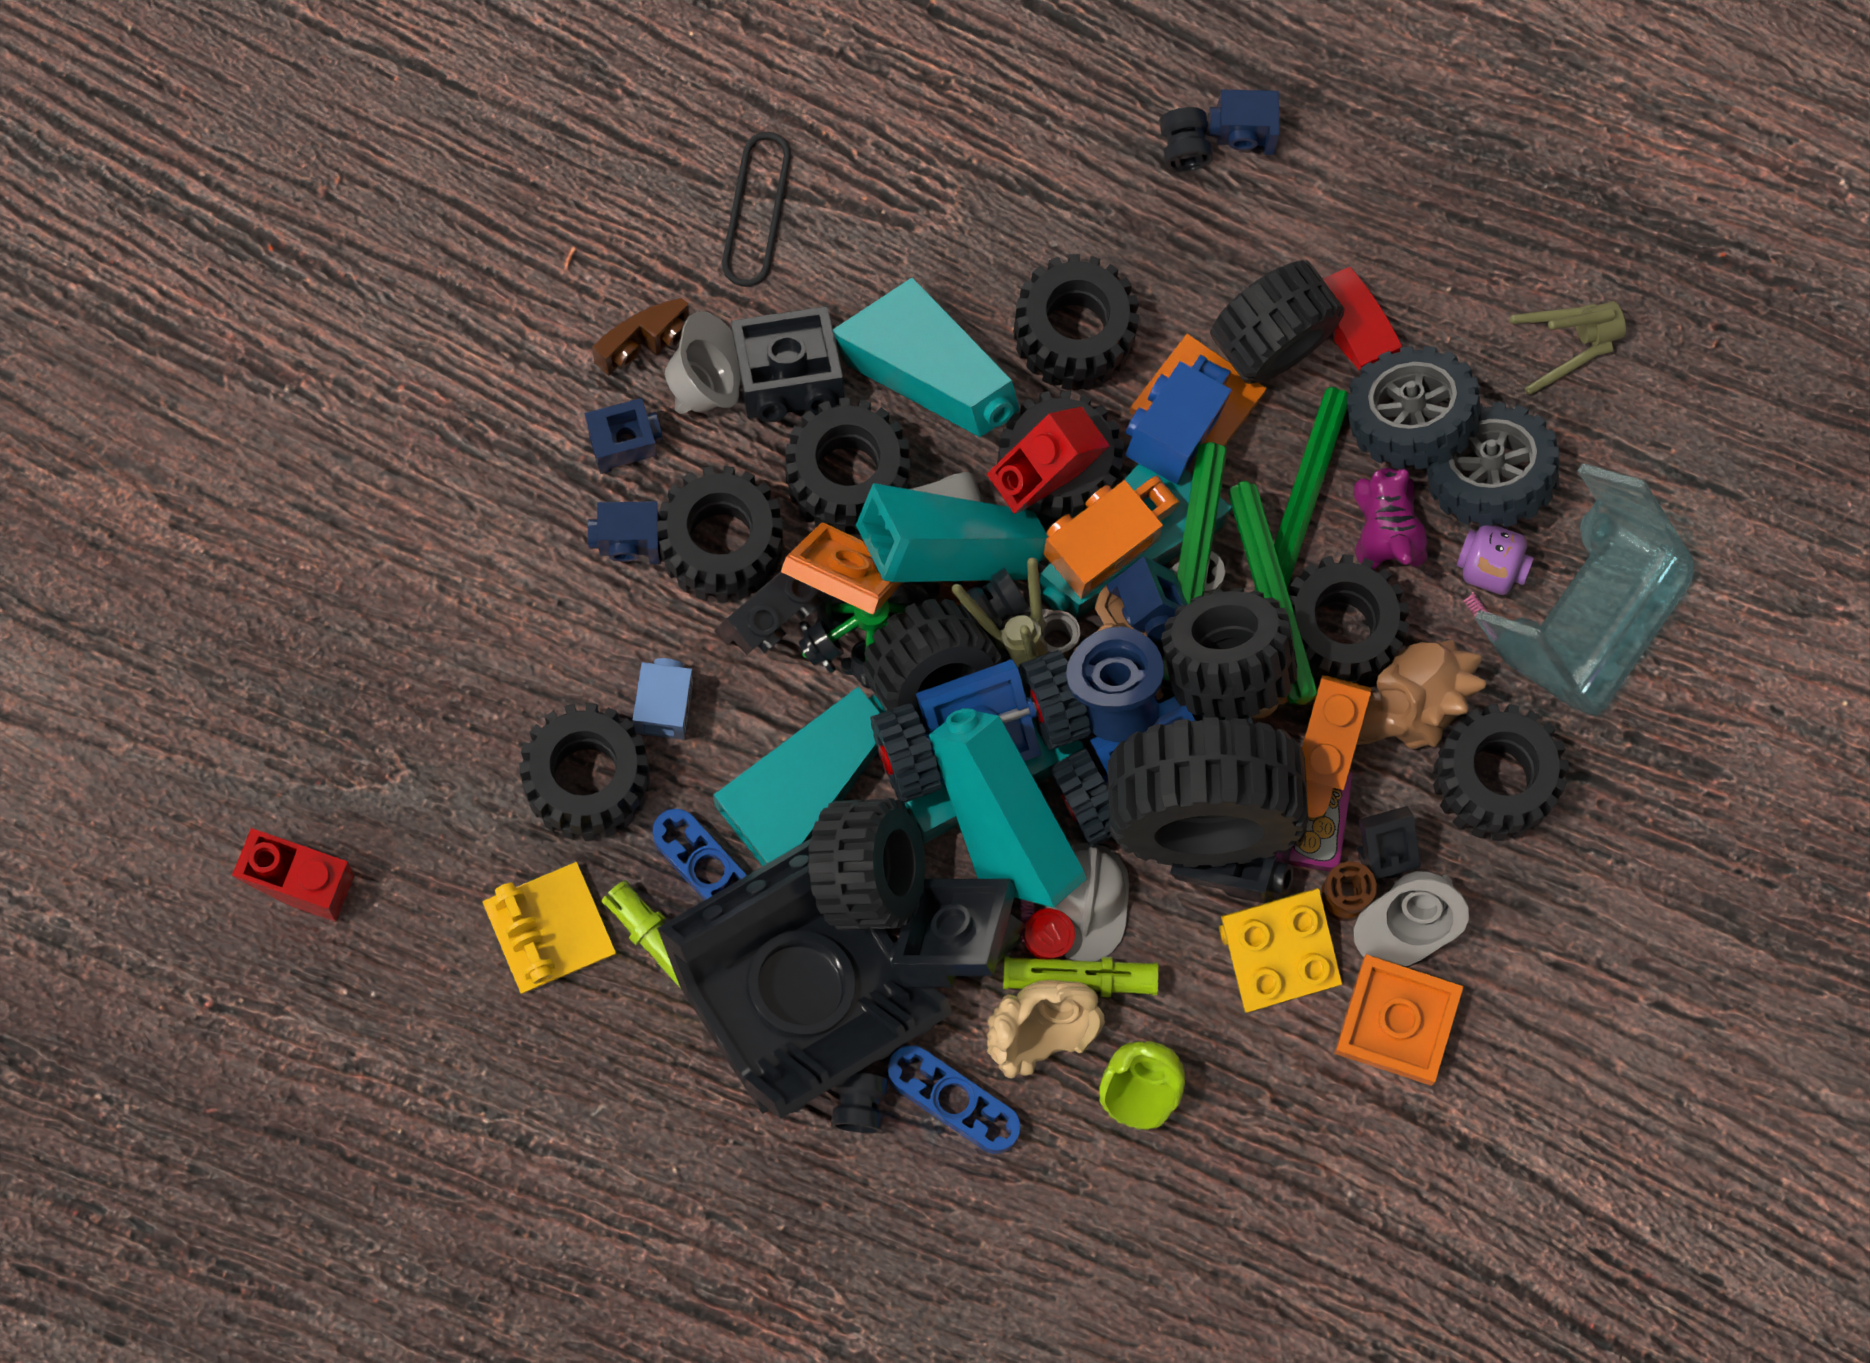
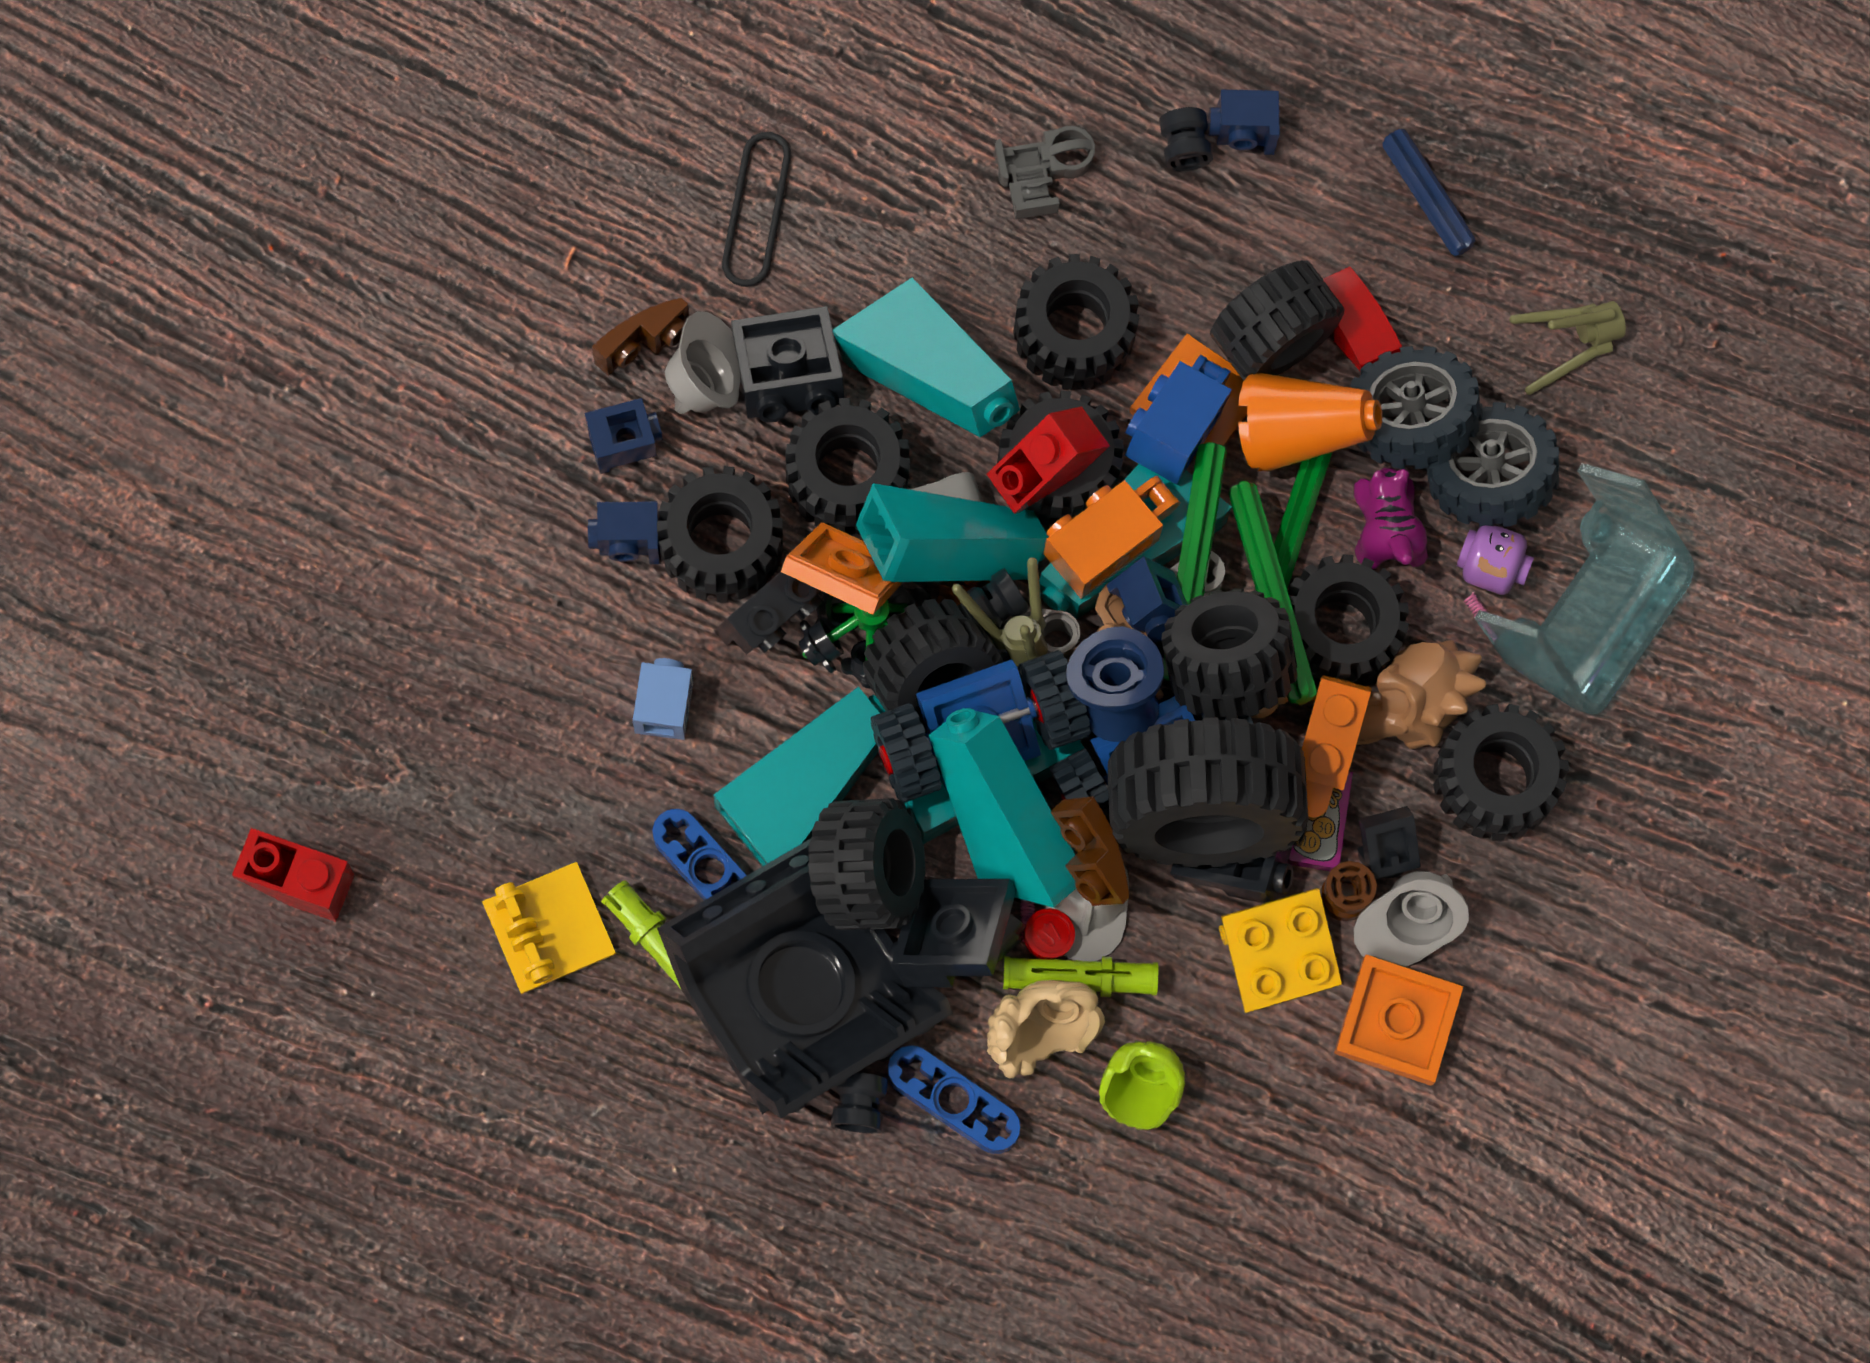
black tyre [519,703,650,841] -> none
none -> dark grey piece [994,126,1095,219]
none -> reddish brown slope [1050,796,1129,906]
none -> orange cone [1238,373,1383,472]
none -> dark blue axle [1383,128,1476,256]

